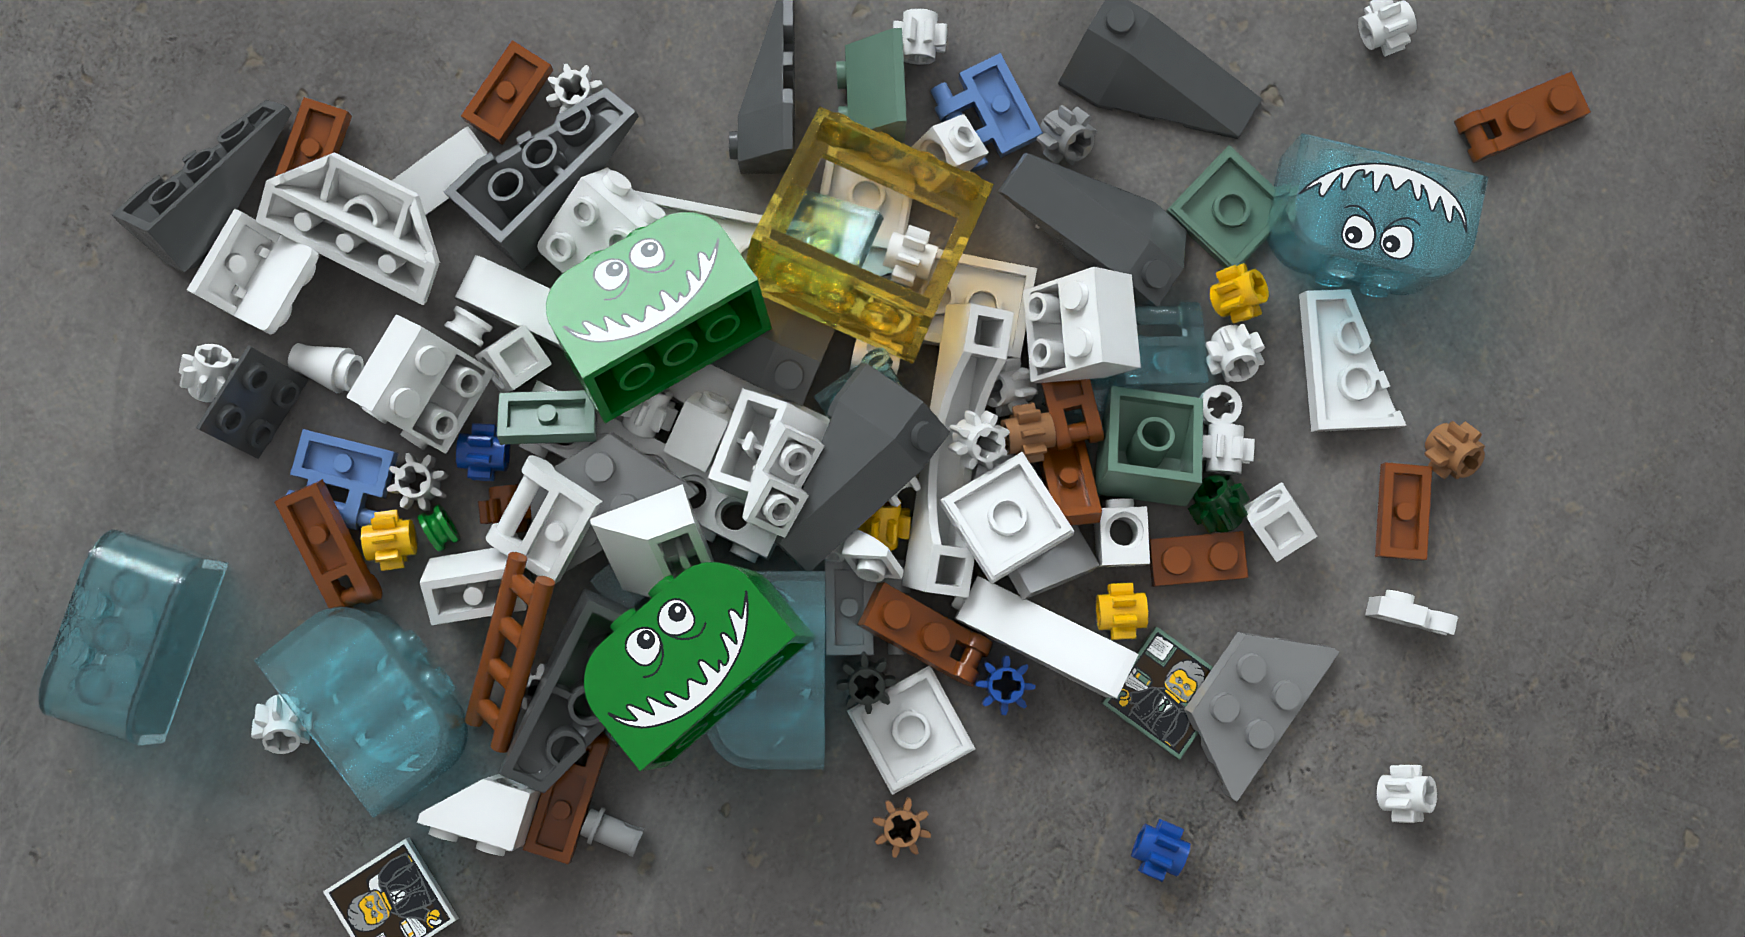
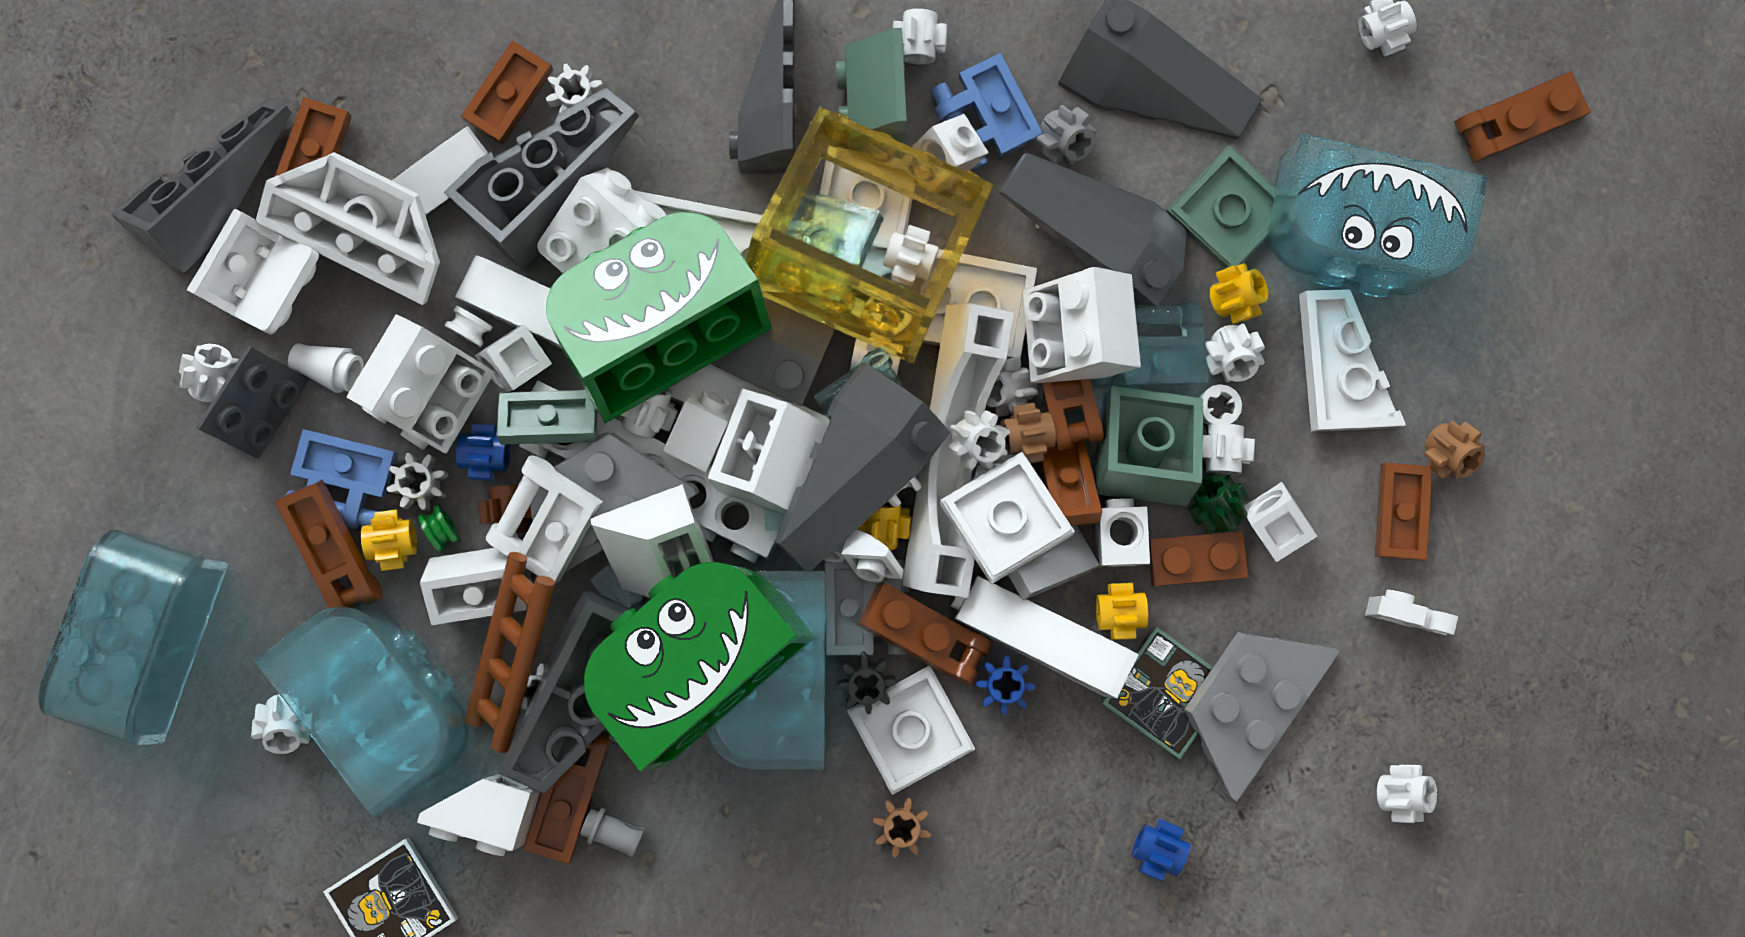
white slope [742,421,825,538] -> none

